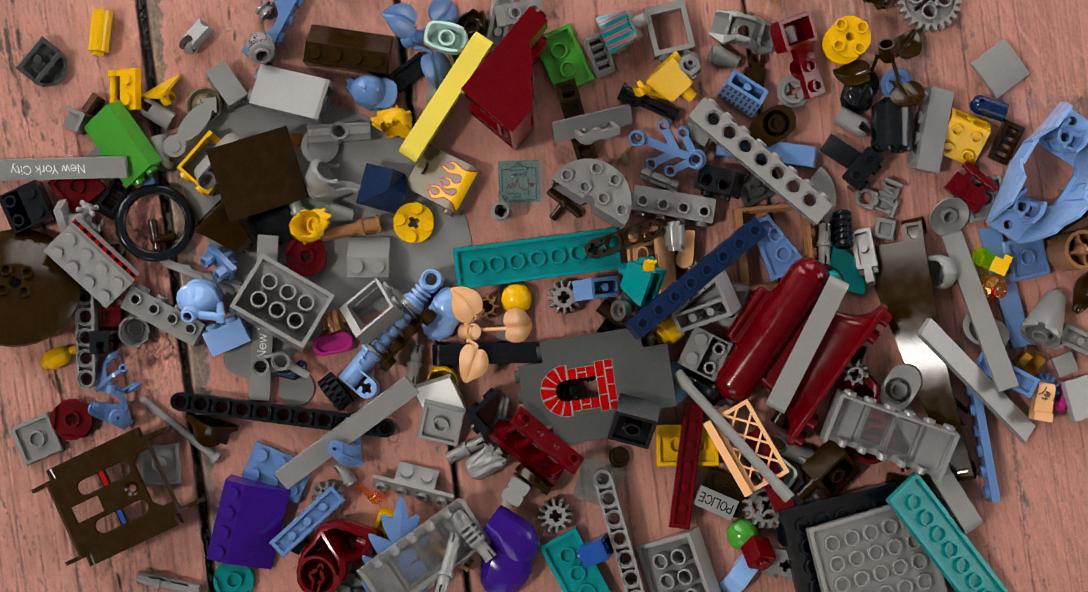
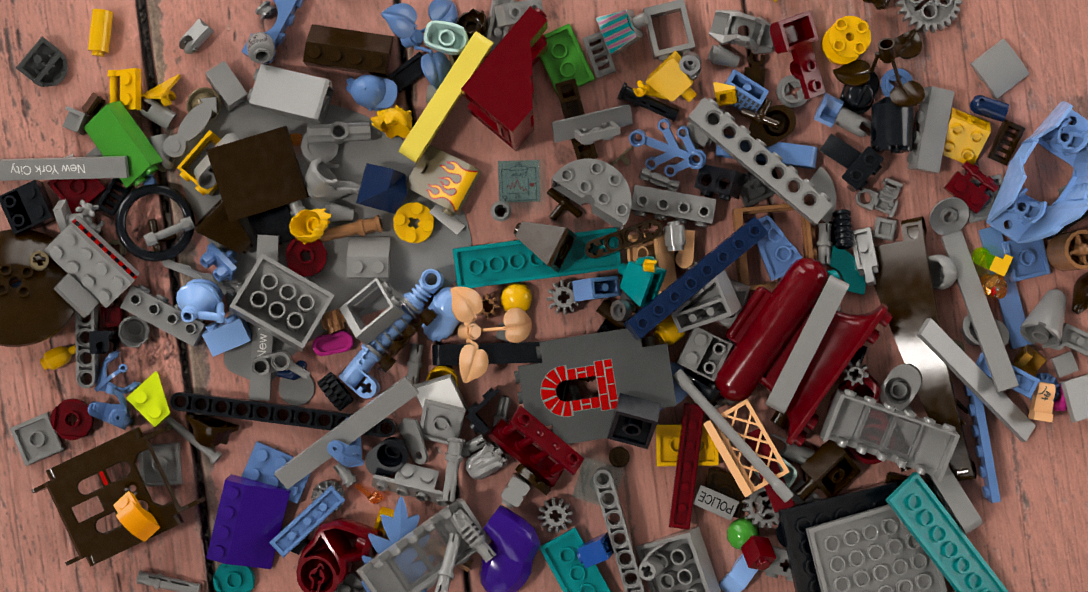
none -> dark tan bush [29,251,49,271]
none -> light grey tile [54,273,99,318]
none -> light orange brick [113,491,160,542]
none -> neon yellow wing [126,371,171,429]
none -> light grey bar [144,216,195,247]
none -> black piece [365,437,409,477]
none -> light grey piece [397,417,428,465]
none -> white sticker [430,204,465,235]
none -> light grey pin [441,437,465,502]
none -> slope [514,221,577,273]
none -> light grey panel [638,541,668,581]
none -> yellow slope [713,82,737,106]
none -> dark brown piece [740,99,780,129]
none -> medium blue panel [814,93,844,128]

